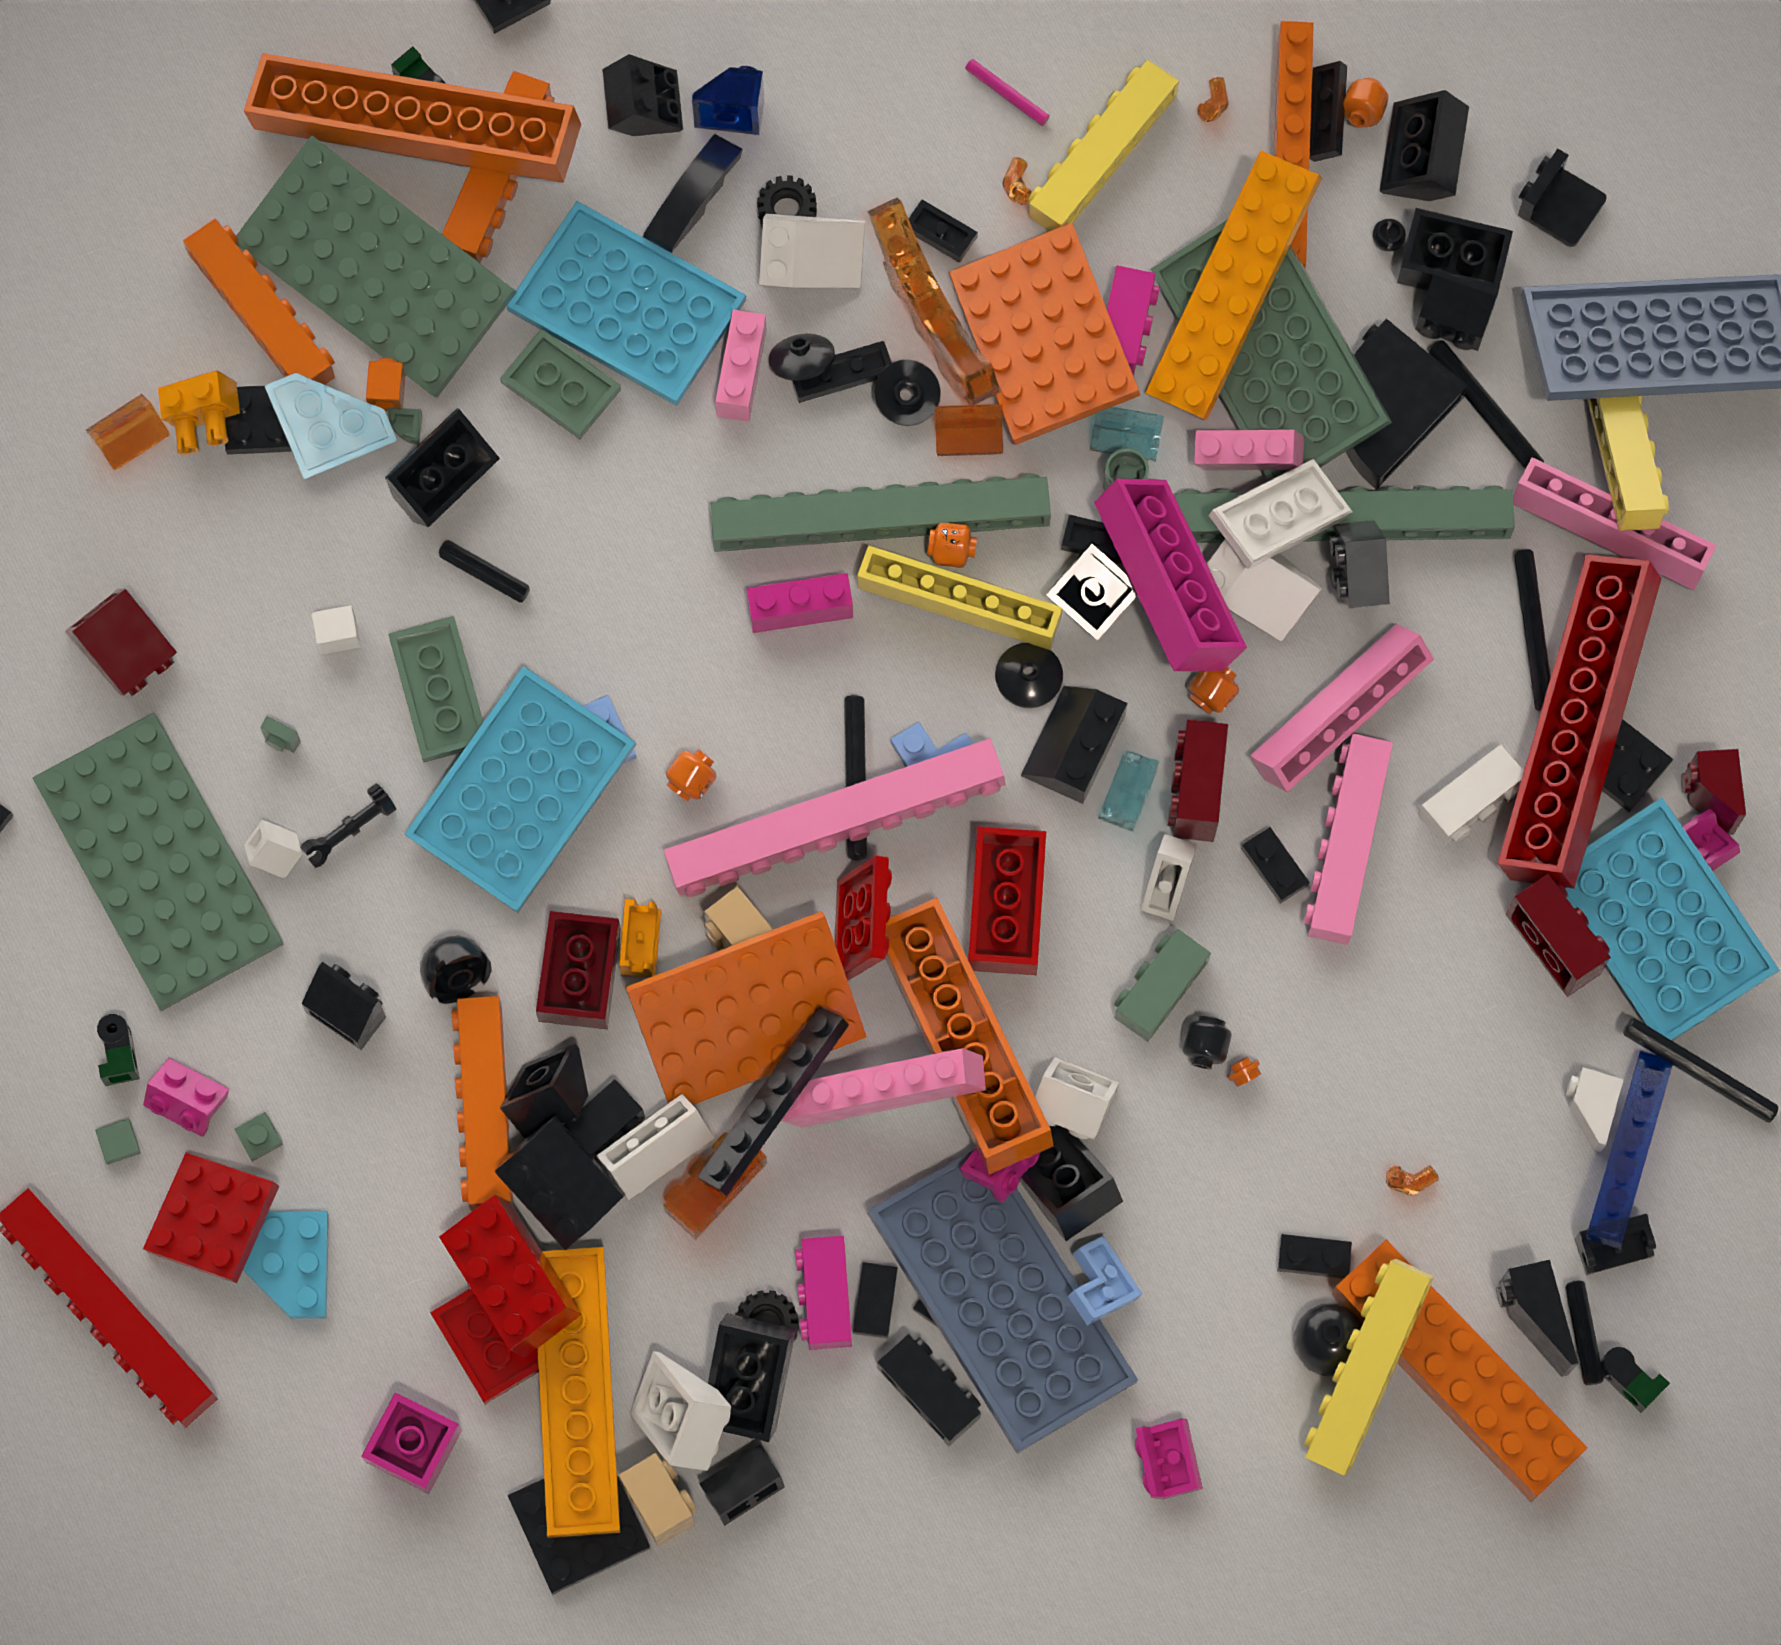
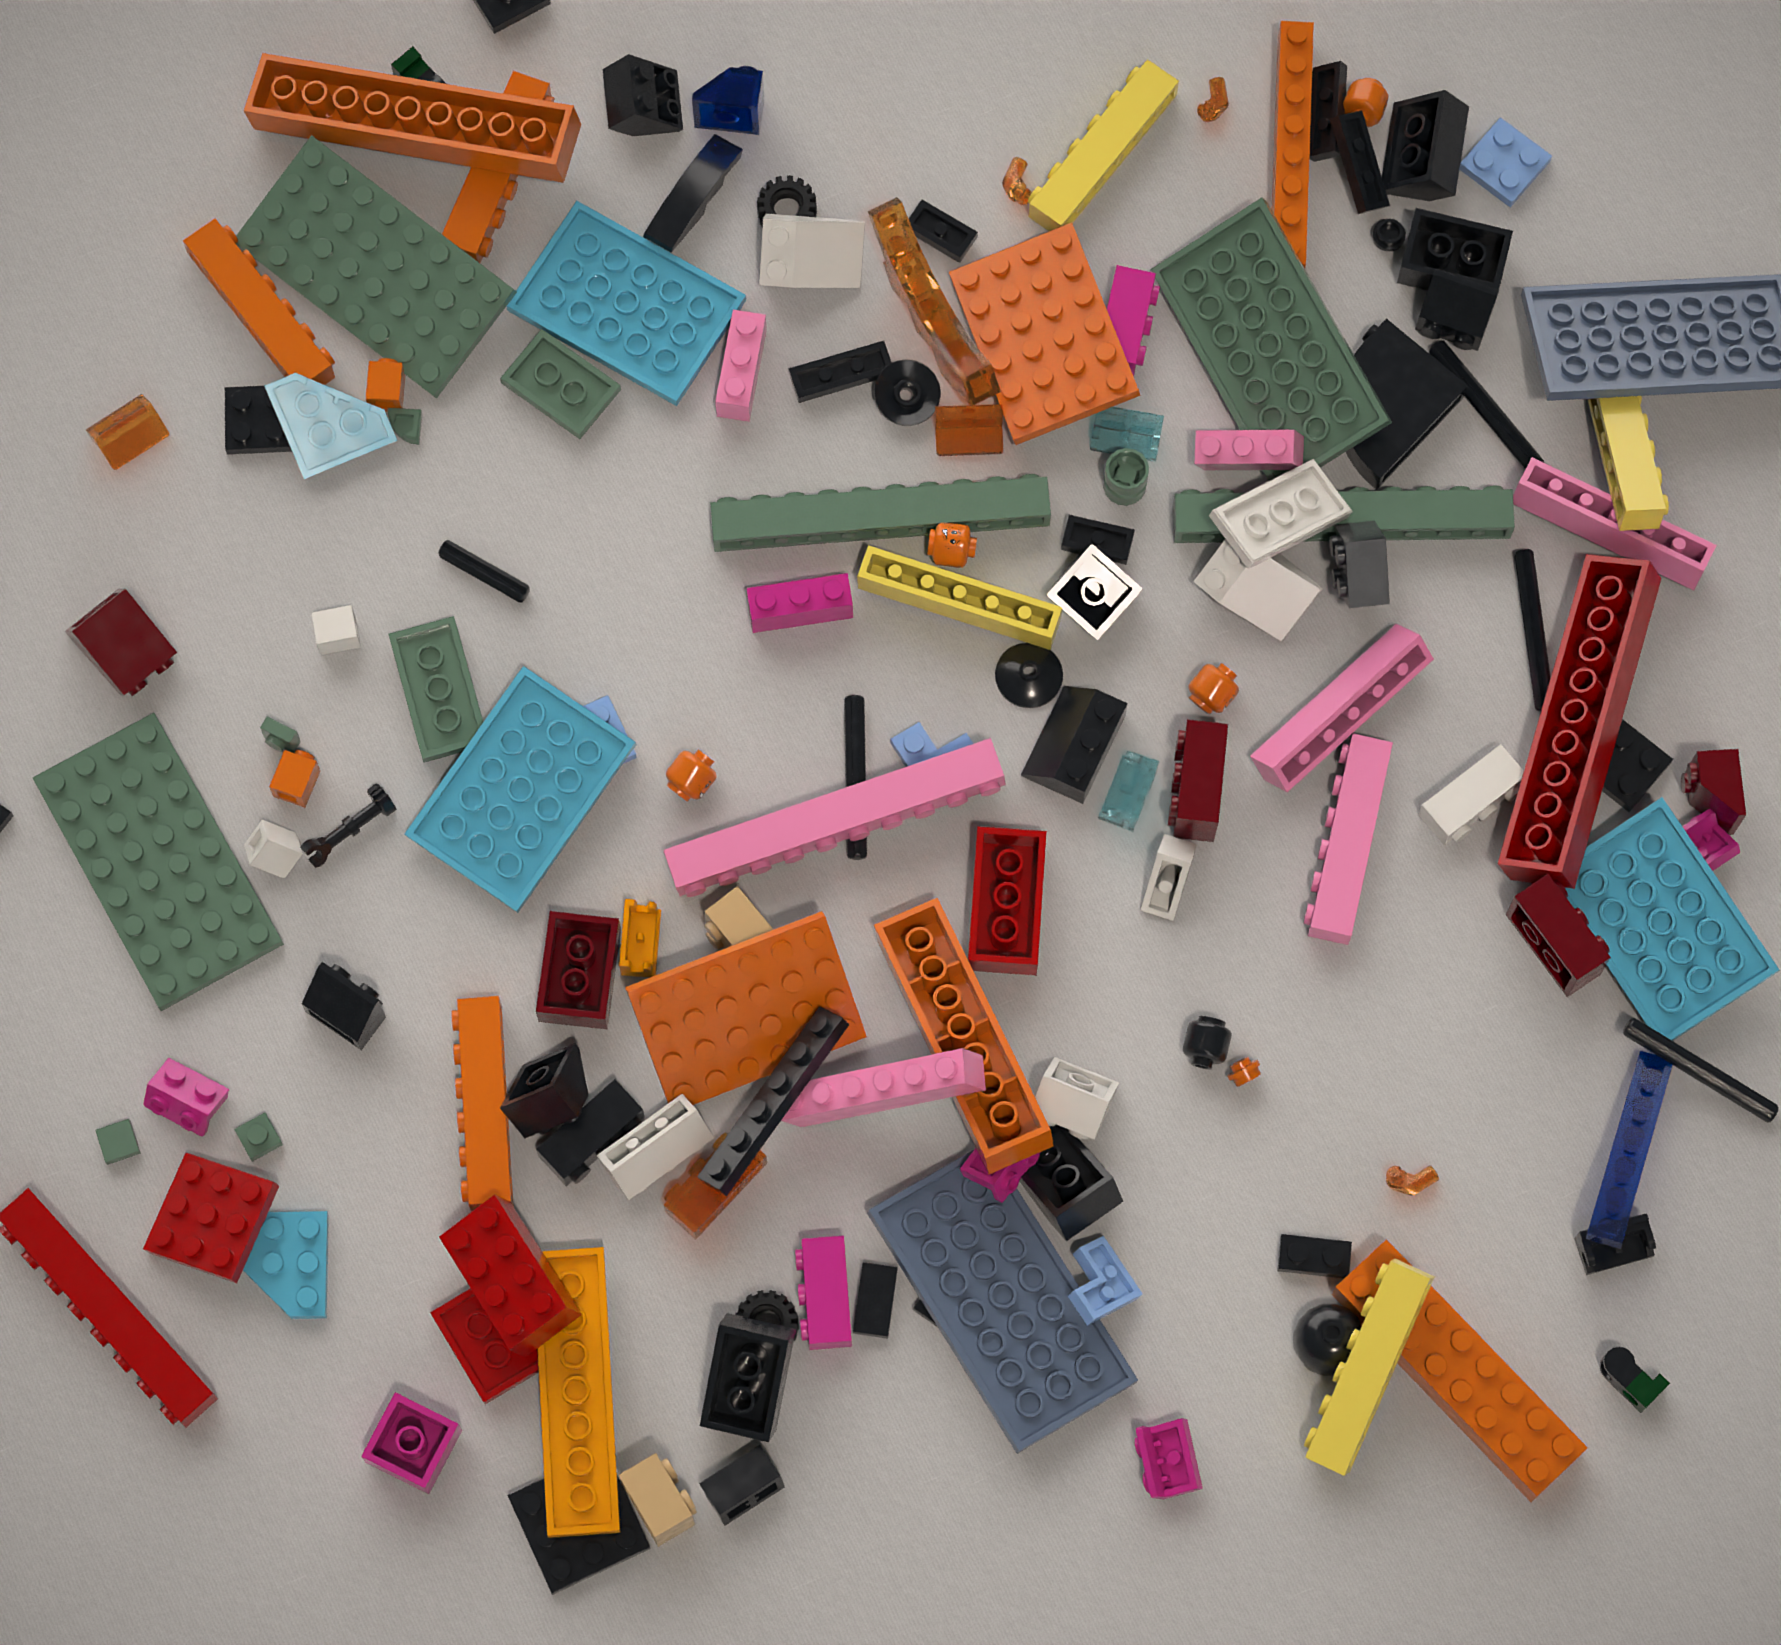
leg [97,1014,140,1086] -> none
light orange brick [158,370,240,455] -> none
black slope [385,408,500,527] -> none
black cylinder [420,935,492,1004] -> none
black slope [494,1116,625,1250] -> none
white slope [630,1351,731,1471] -> none
black dish [769,333,835,380] -> none
red plate [835,855,892,981] -> none
black brick [877,1334,981,1446] -> none
dark pink bar [965,59,1050,126] -> none
dark pink brick [1094,479,1247,671] -> none
sand green brick [1114,929,1211,1042] -> none
light orange plate [1145,150,1322,421] -> none
black plate [1241,827,1310,904] -> none
black slope [1496,1259,1578,1377] -> none
black bracket [1518,148,1607,247] -> none
black axle [1565,1280,1604,1386] -> none
white slope [1566,1067,1624,1153] -> none
none -> orange brick [269,750,320,808]
none -> black plate [1330,110,1390,215]
none -> light blue plate [1459,117,1552,208]

